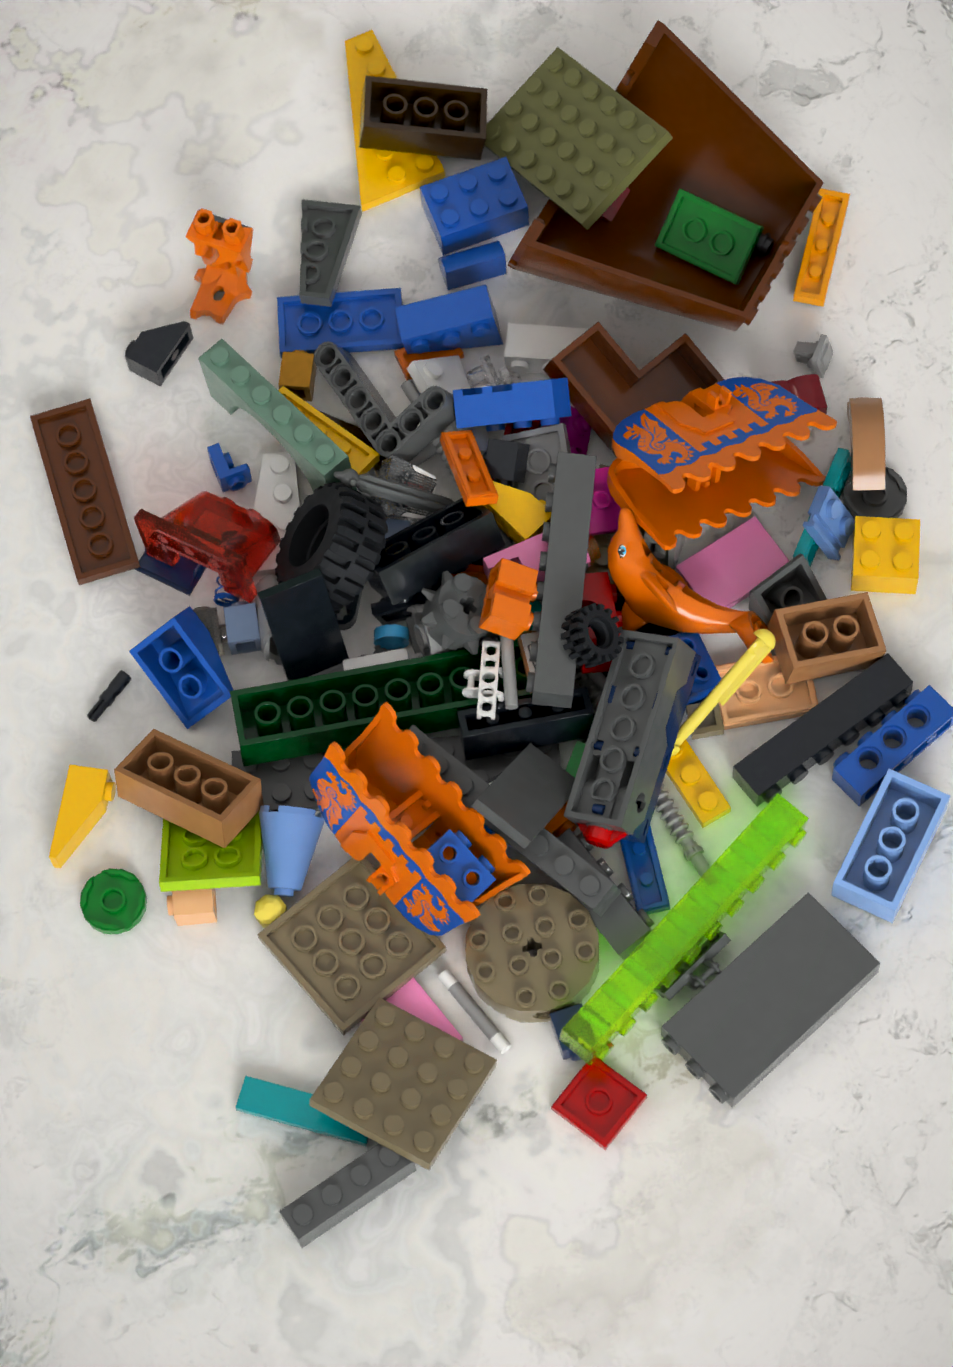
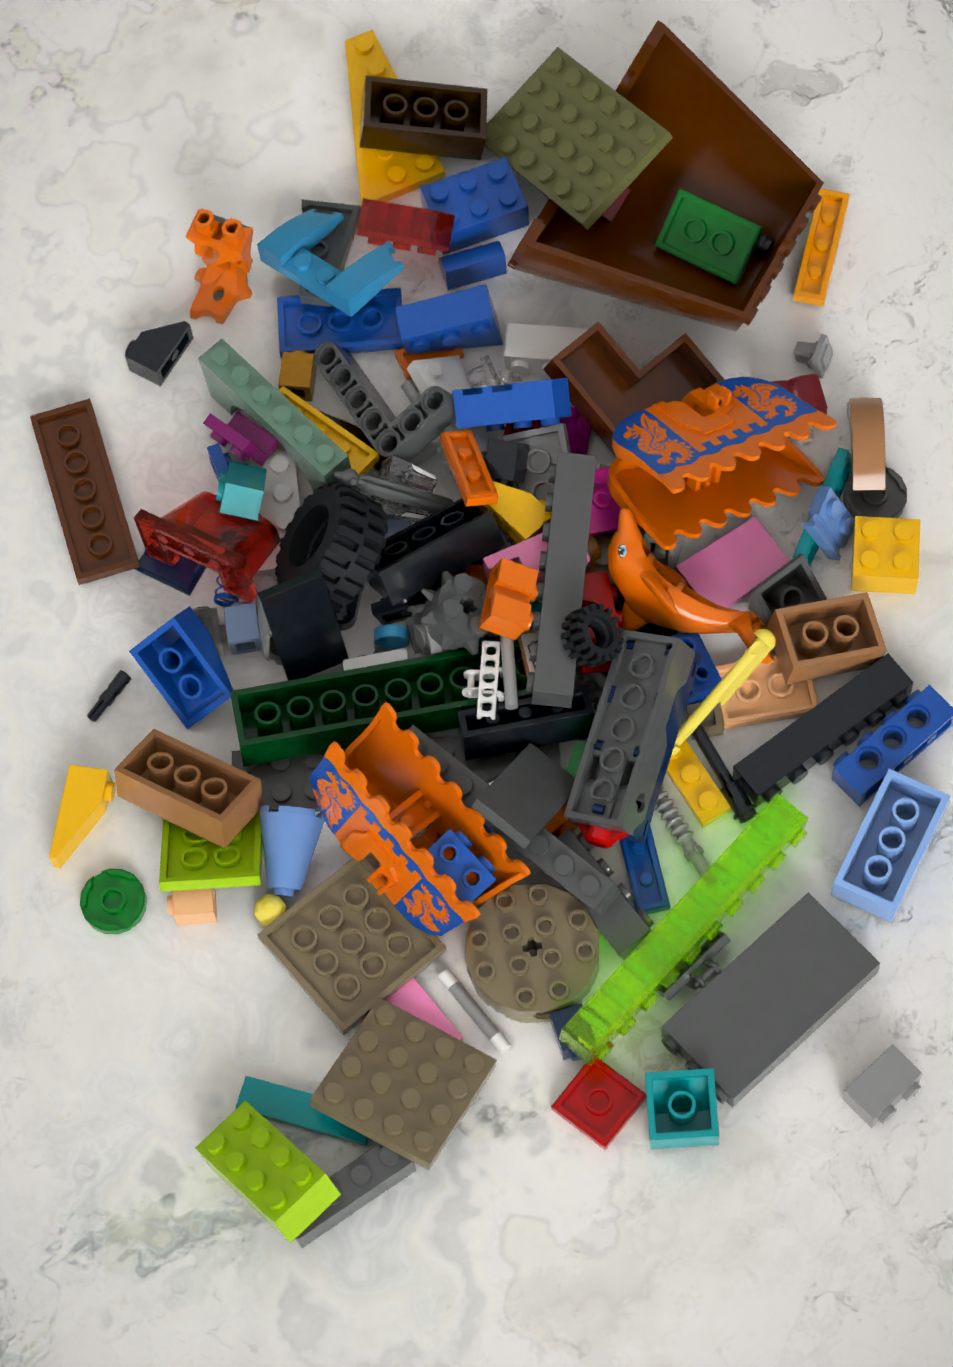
none -> lime brick [195,1101,341,1243]
none -> magenta bracket [203,412,279,467]
none -> teal brick [215,461,267,521]
none -> dark azure wedge [257,209,404,317]
none -> clear red brick [356,198,455,256]
none -> teal slope [645,1068,719,1150]
none -> black pin [692,725,758,824]
none -> light grey brick [842,1044,922,1128]

